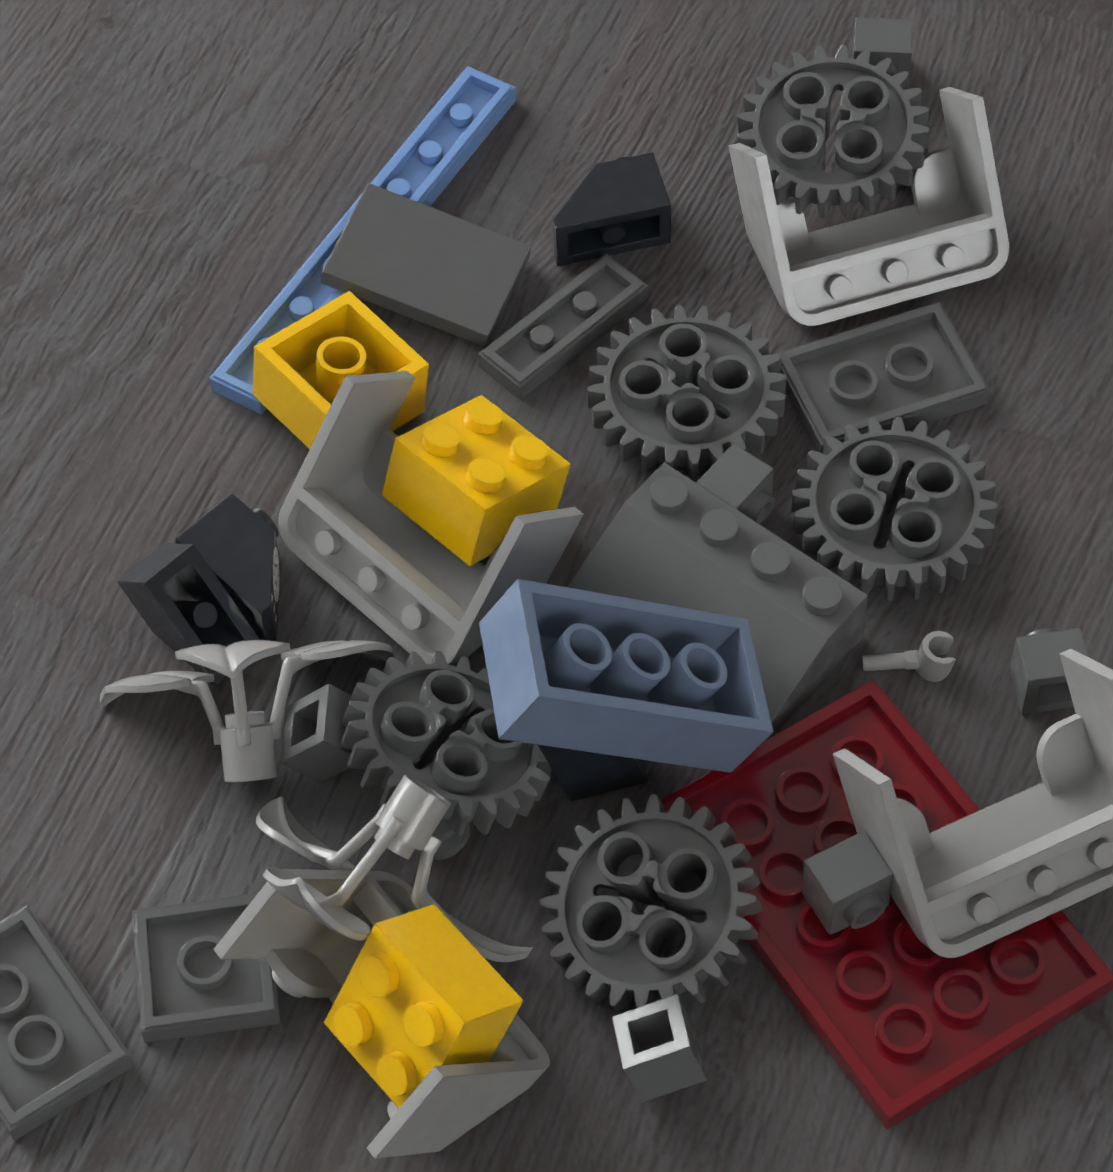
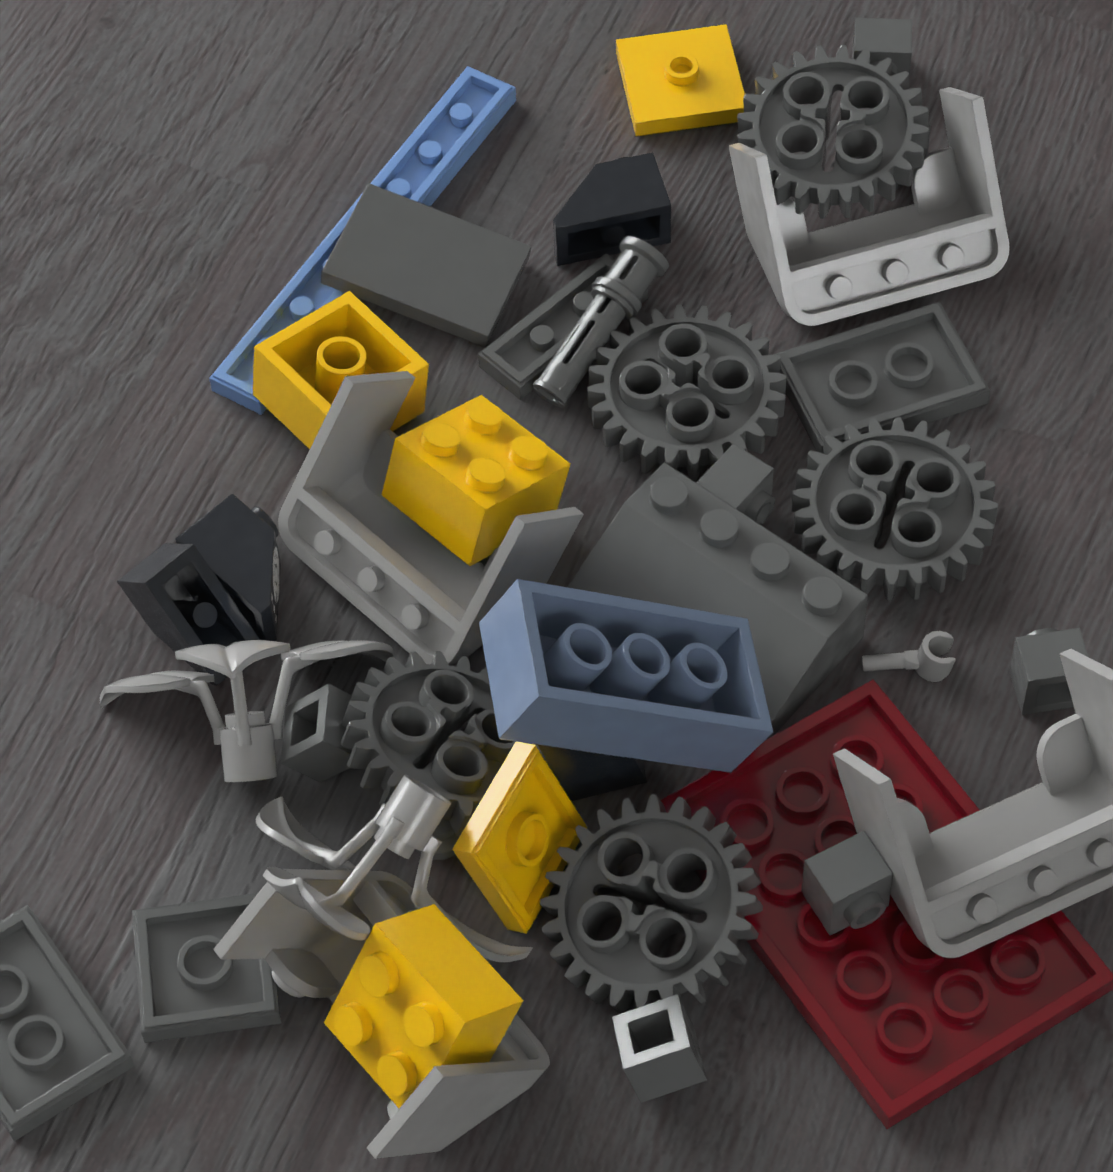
none -> yellow plate [452,742,587,934]
none -> dark grey pin [532,236,669,408]
none -> yellow plate [616,24,745,136]

